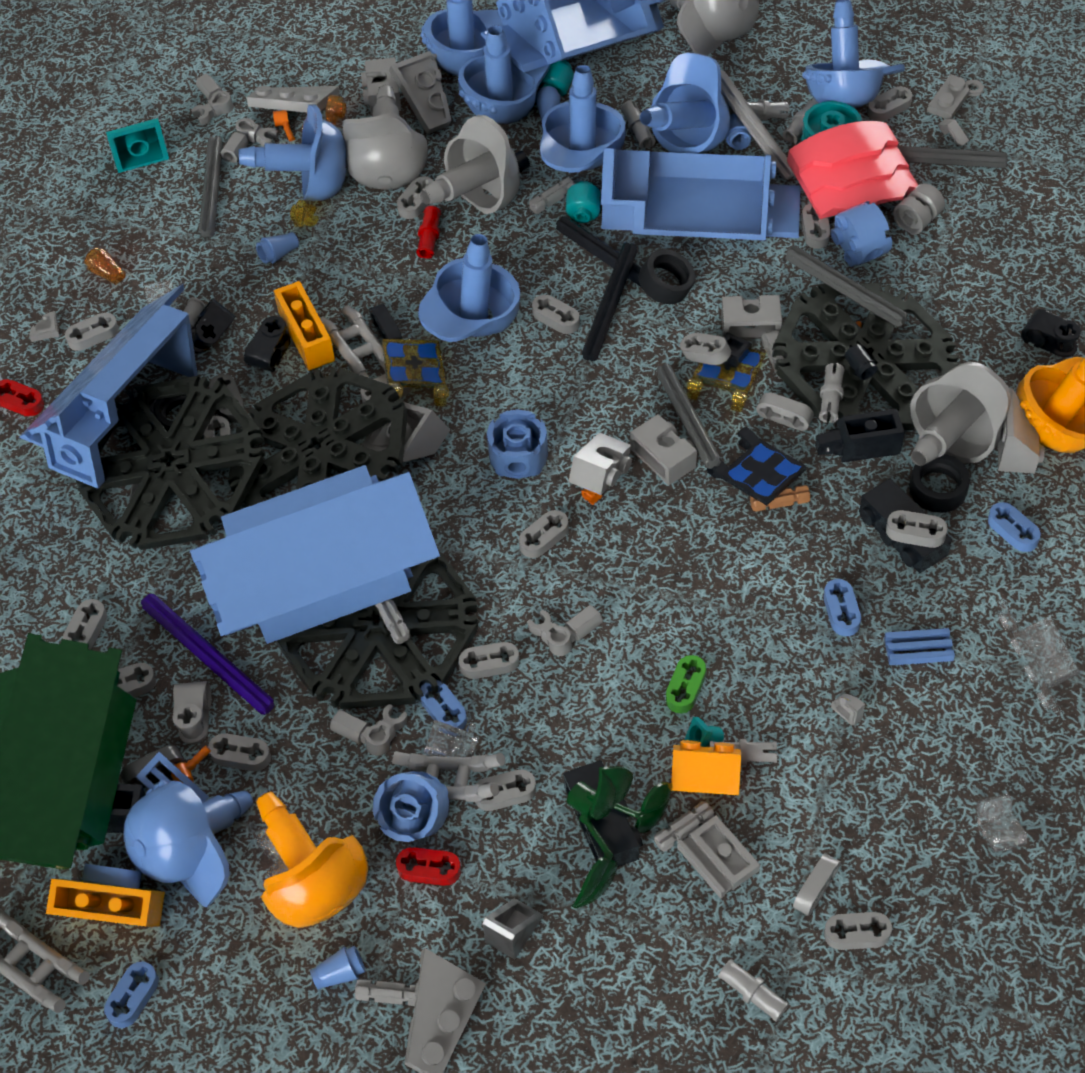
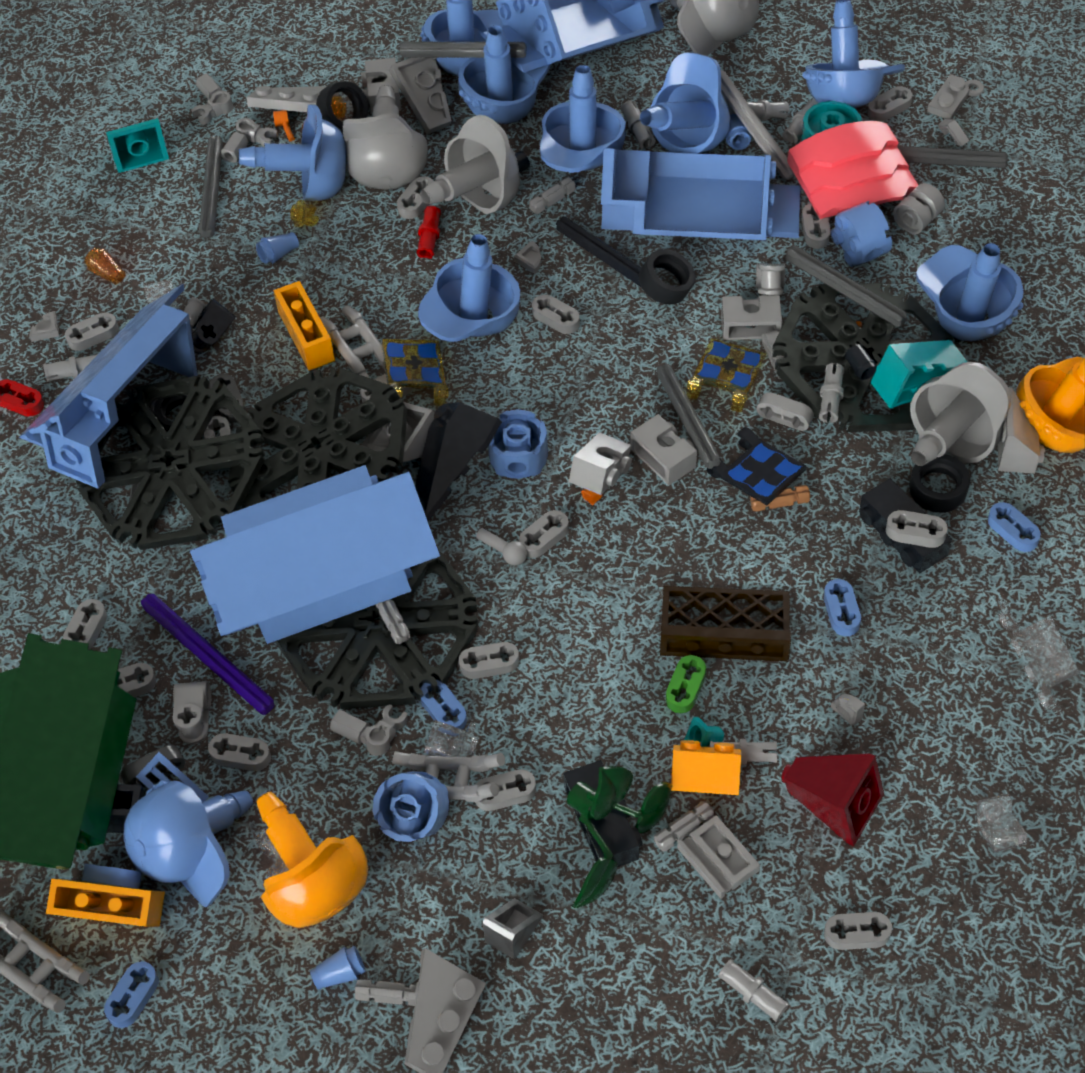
orange hand [171,745,211,783] -> none
black piece [244,316,290,372] -> none
black beam [369,303,404,346] -> none
red beam [396,847,461,886] -> none
light grey bar [527,604,603,656] -> none
medium blue cone [535,86,561,120] -> none
teal head [539,60,574,96] -> none
teal head [565,181,601,223] -> none
black axle [582,242,638,361] -> none
light grey beam [680,333,731,365] -> none
black tile [724,332,752,368] -> none
light grey beam [793,853,841,916] -> none
black hinge [815,409,905,463] -> none
medium blue tile [884,628,955,665] -> none
black piece [1020,309,1081,357] -> none
none -> light grey pin [43,353,99,382]
none -> black tyre [316,81,369,133]
none -> dark grey axle [399,42,527,58]
none -> black wedge [415,402,502,521]
none -> light grey bar [476,528,527,566]
none -> light grey tile [514,241,542,274]
none -> dark brown fence [660,586,791,662]
none -> light grey piece [755,263,785,295]
none -> dark red slope [781,753,884,847]
none -> teal wedge [871,340,967,409]
none -> medium blue piece [915,243,1024,342]

